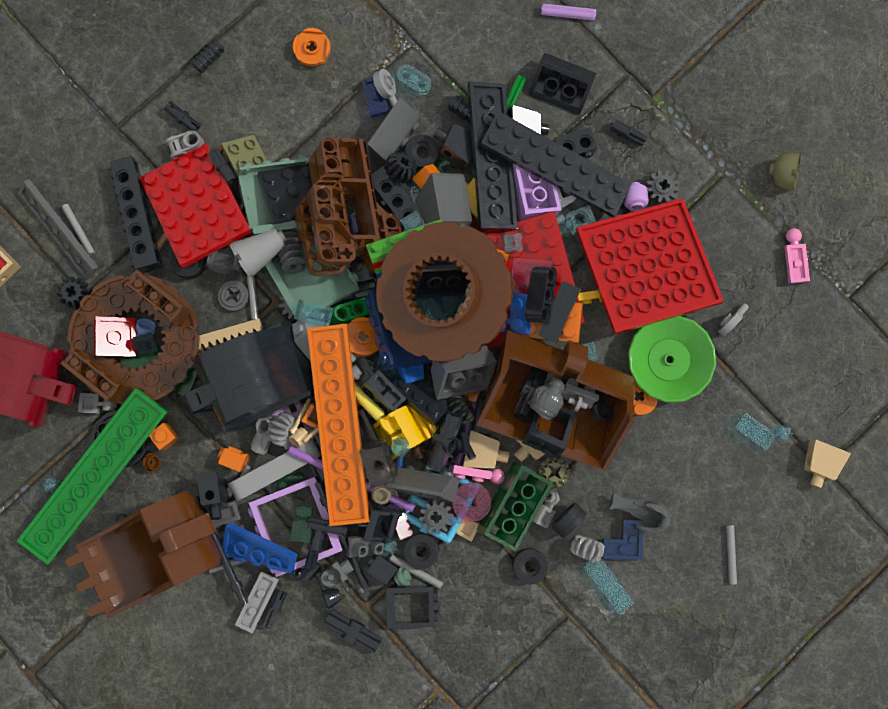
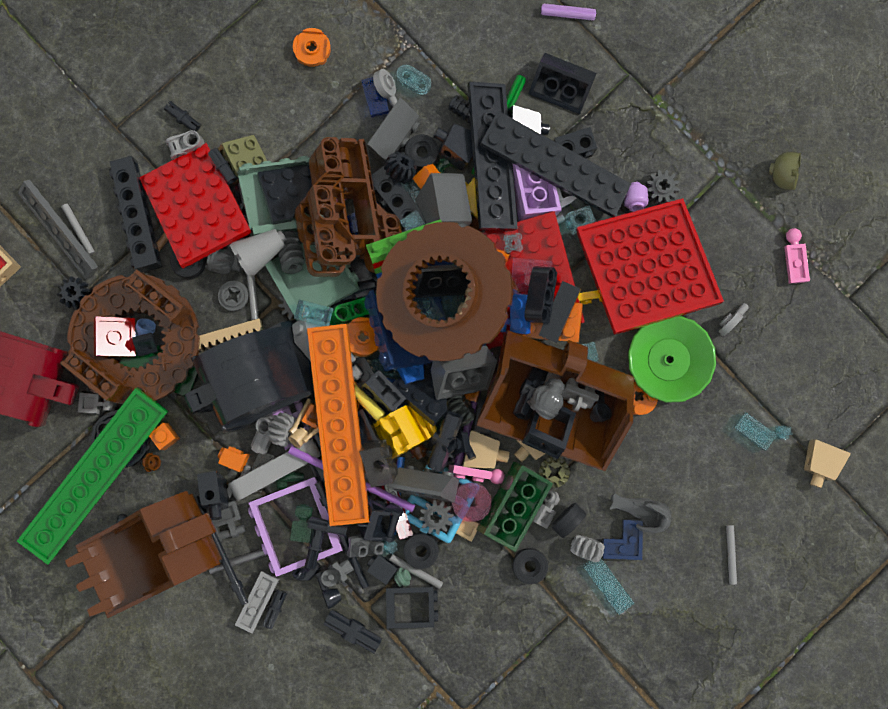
clear light blue plate [41,478,61,494] -> none
black piece [191,39,225,73] -> none
blue wing [223,523,297,573] -> none
dark tan plate [372,484,391,504] -> none
clear light blue plate [391,437,410,457] -> none
black axle [610,119,648,146] -> none

